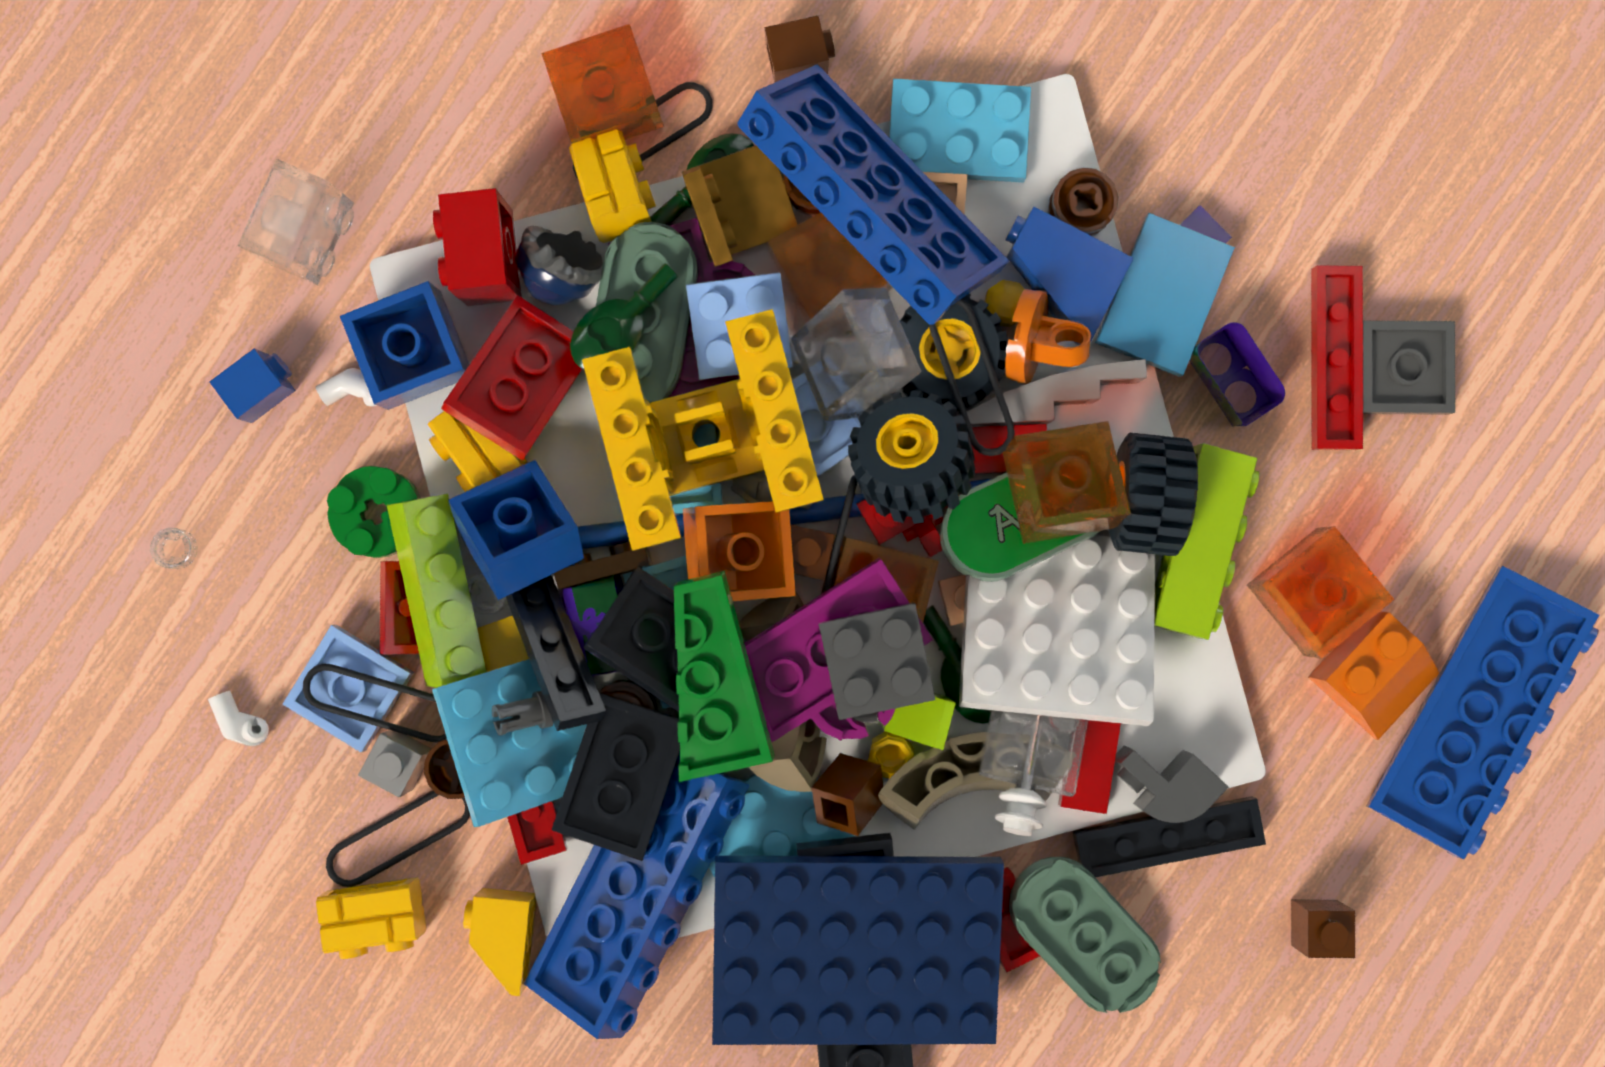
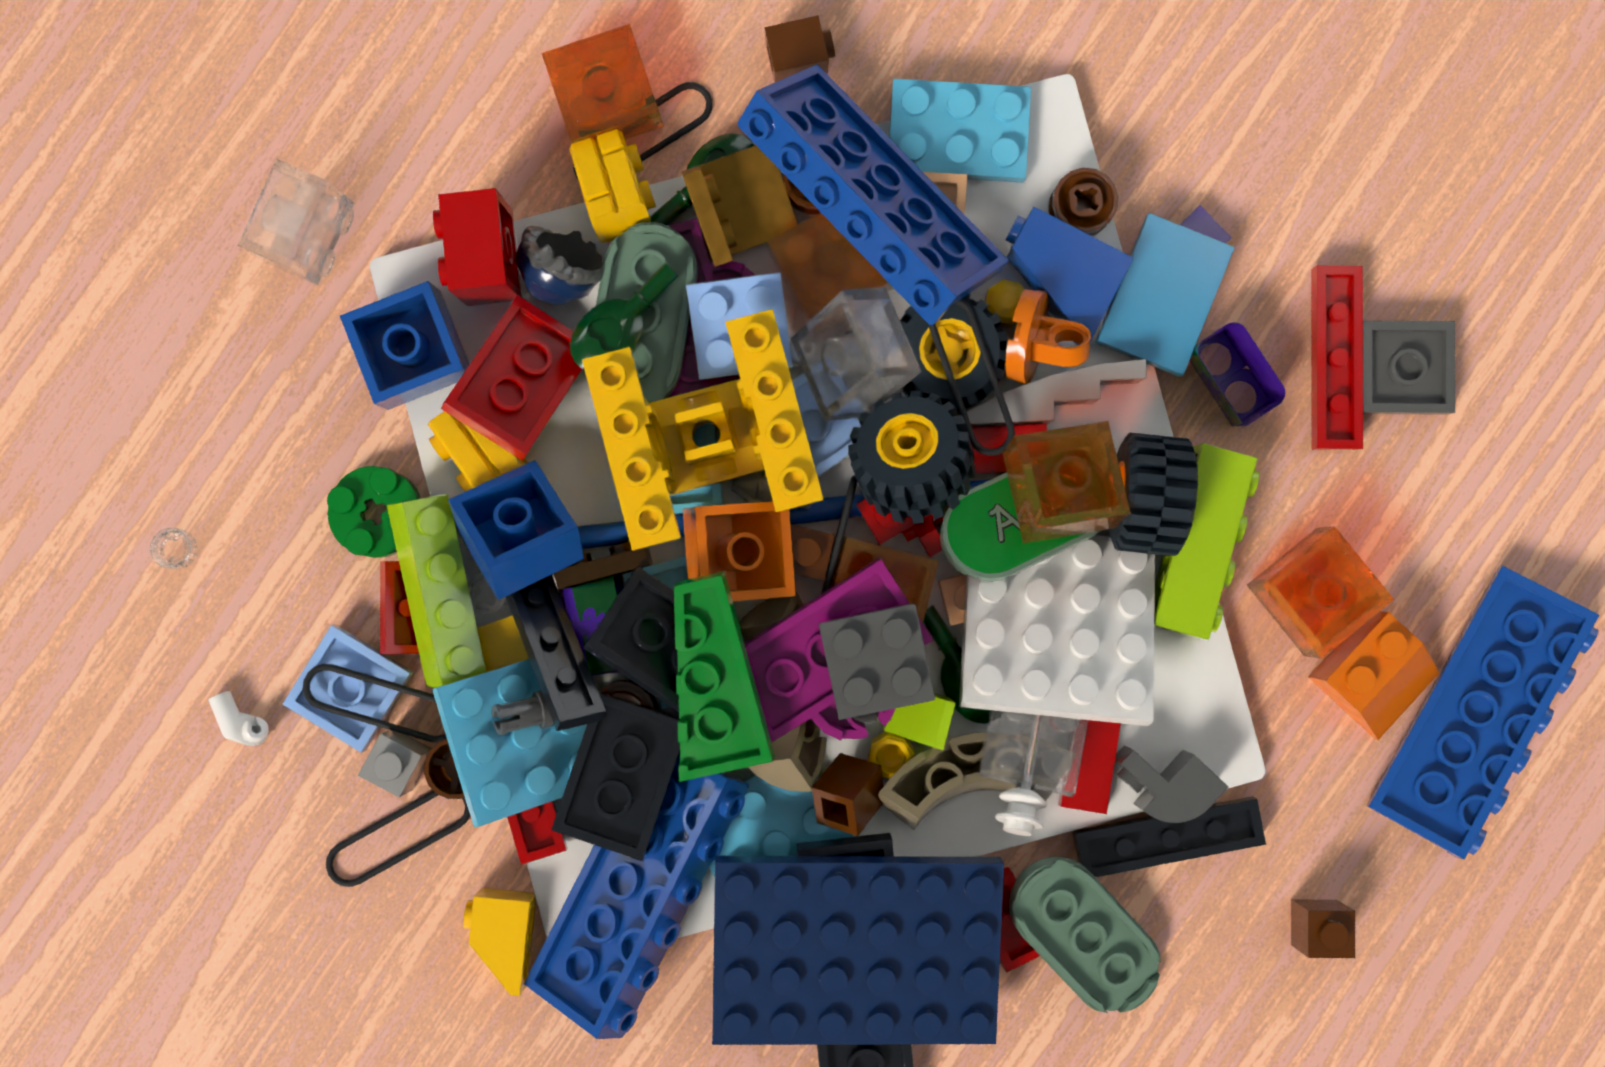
blue brick [209,348,296,423] -> none
white arm [316,368,377,407] -> none
yellow brick [316,877,426,959] -> none

